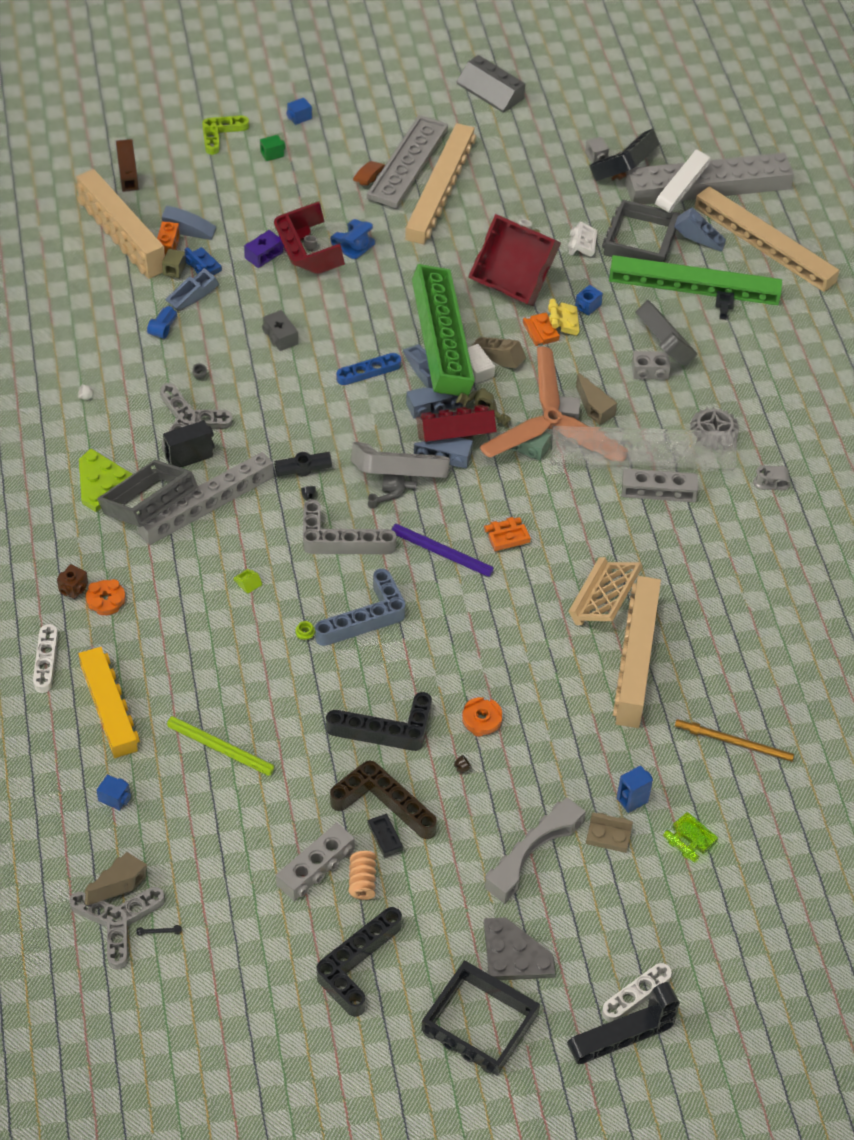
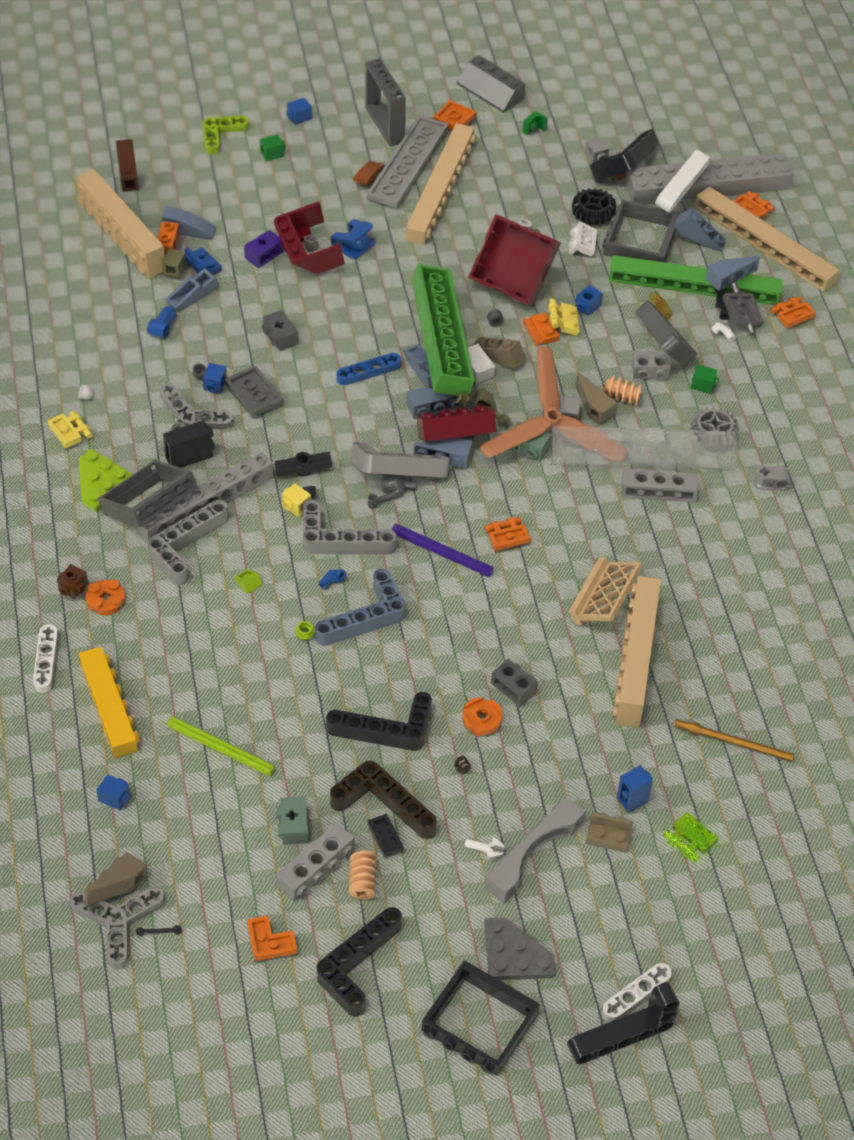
none -> light yellow plate [47,411,93,449]
none -> light grey beam [148,500,228,585]
none -> blue brick [203,363,227,394]
none -> flat silver plate [225,365,284,417]
none -> orange plate [247,916,298,962]
none -> sand green brick [277,796,308,845]
none -> light yellow brick [282,483,311,517]
none -> blue arm [318,569,347,589]
none -> dark grey window [365,58,406,147]
none -> orange plate [433,100,477,130]
none -> white bar [465,837,505,861]
none -> dark grey bush [487,310,504,327]
none -> dark grey brick [491,659,537,707]
none -> green bracket [522,111,548,135]
none -> black gear [571,188,617,226]
none -> light nougat piece [603,375,642,407]
none -> clear yellow axle [649,291,673,319]
none -> green brick [690,365,719,394]
none -> sand blue slope [706,256,760,291]
none -> white arm [711,322,736,342]
none -> flat silver plate [722,282,764,336]
none -> orange plate [733,191,775,219]
none -> orange plate [770,296,816,328]

